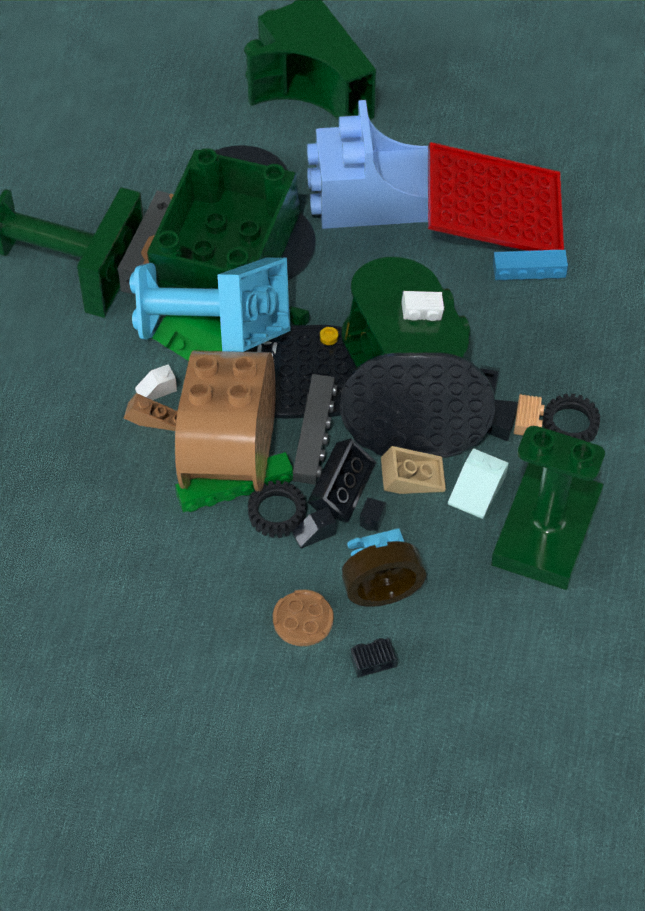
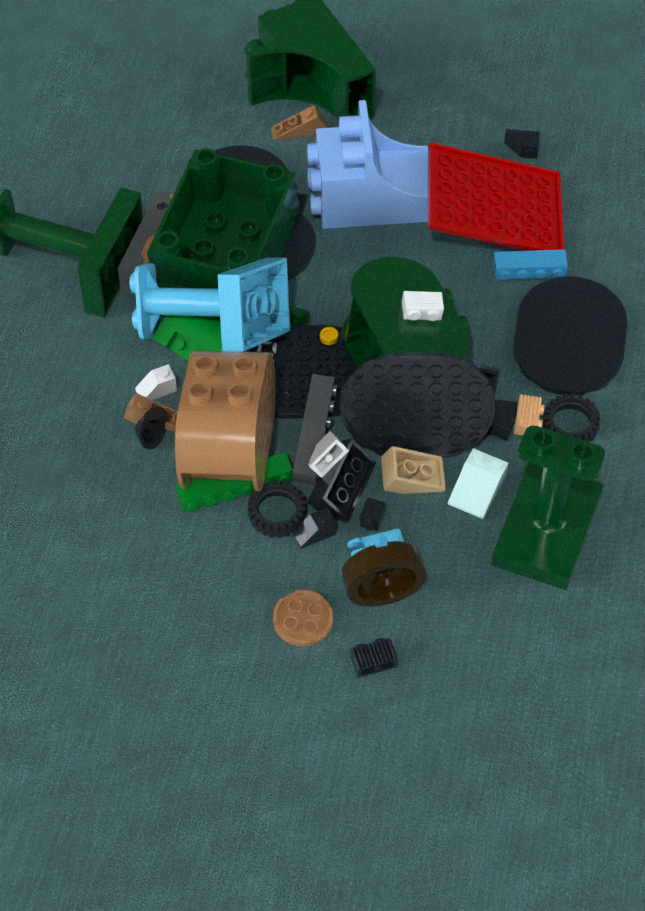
none -> black piece [135,406,166,450]
none -> medium nougat slope [271,105,327,141]
none -> white slope [308,431,349,478]
none -> black slope [504,129,540,159]
none -> black tile [513,276,628,396]

